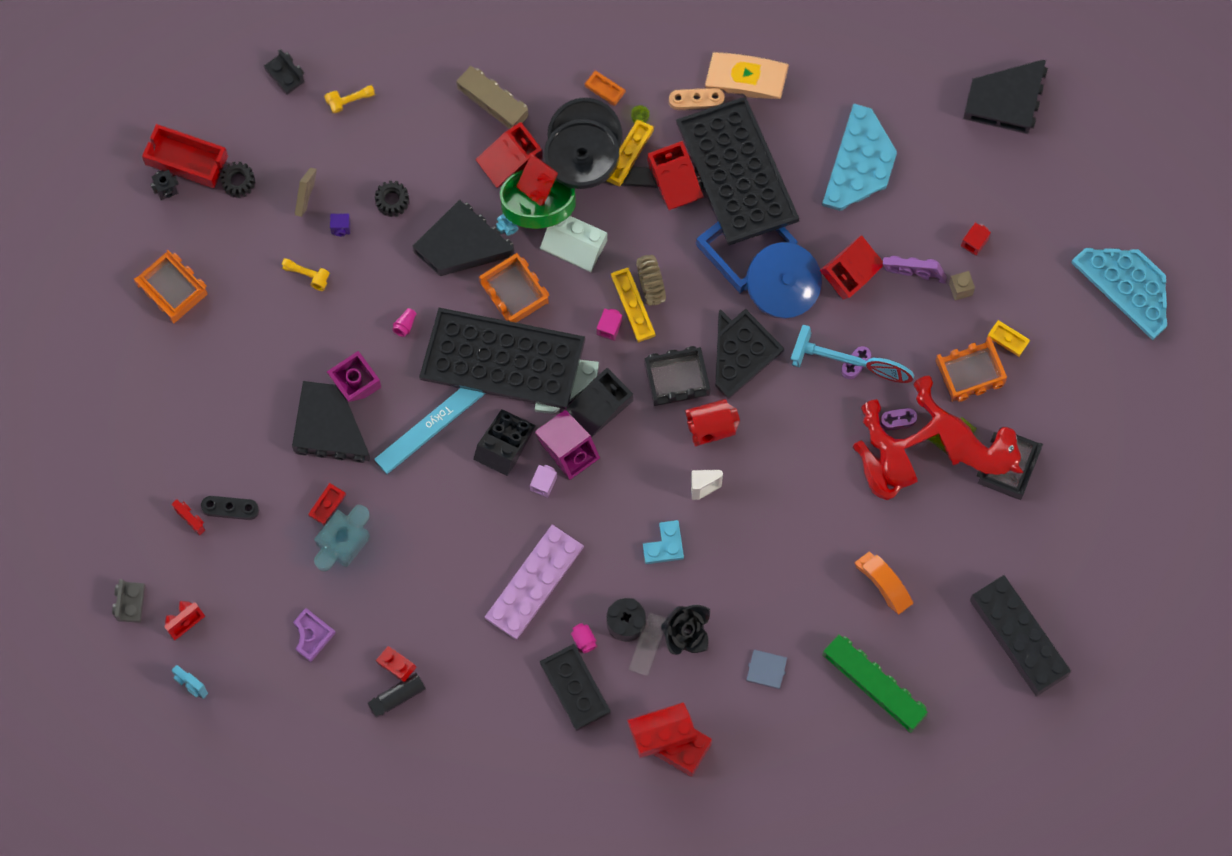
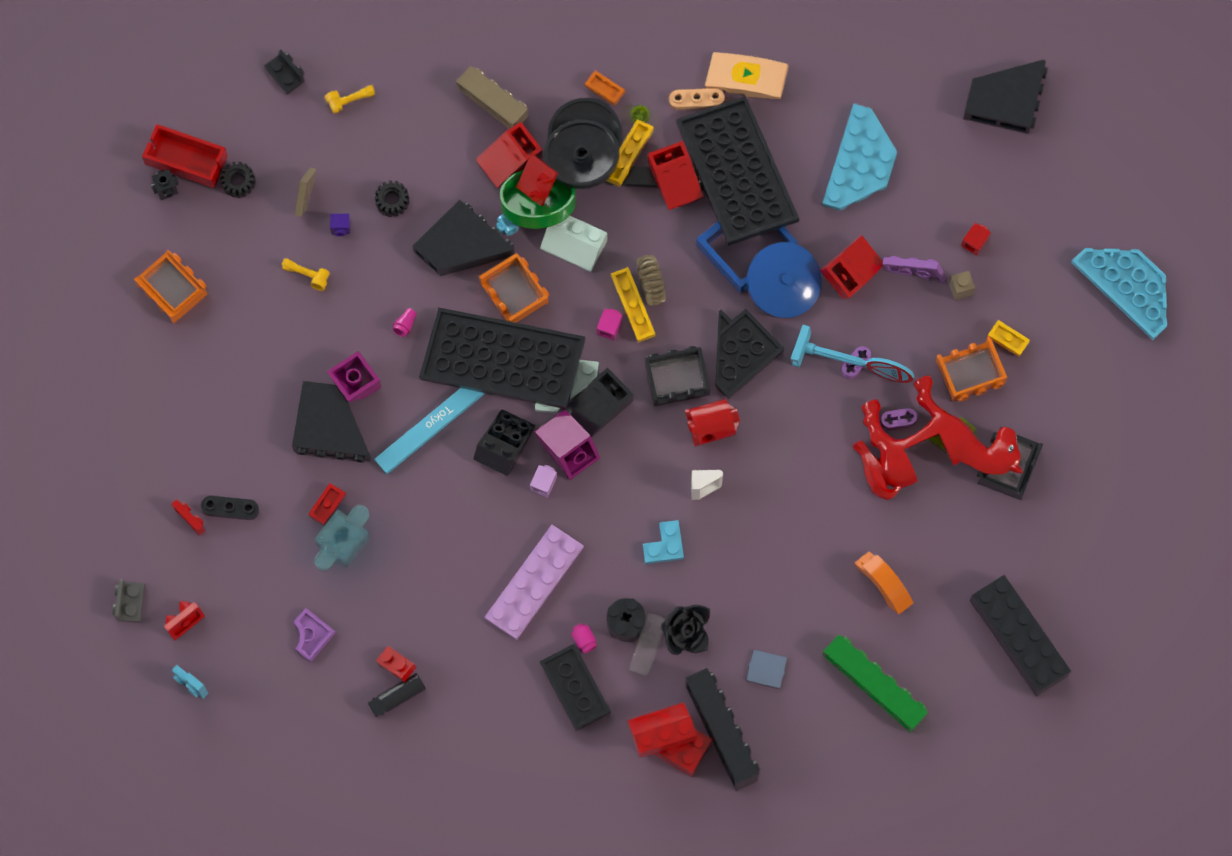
none -> black brick [685,668,760,791]

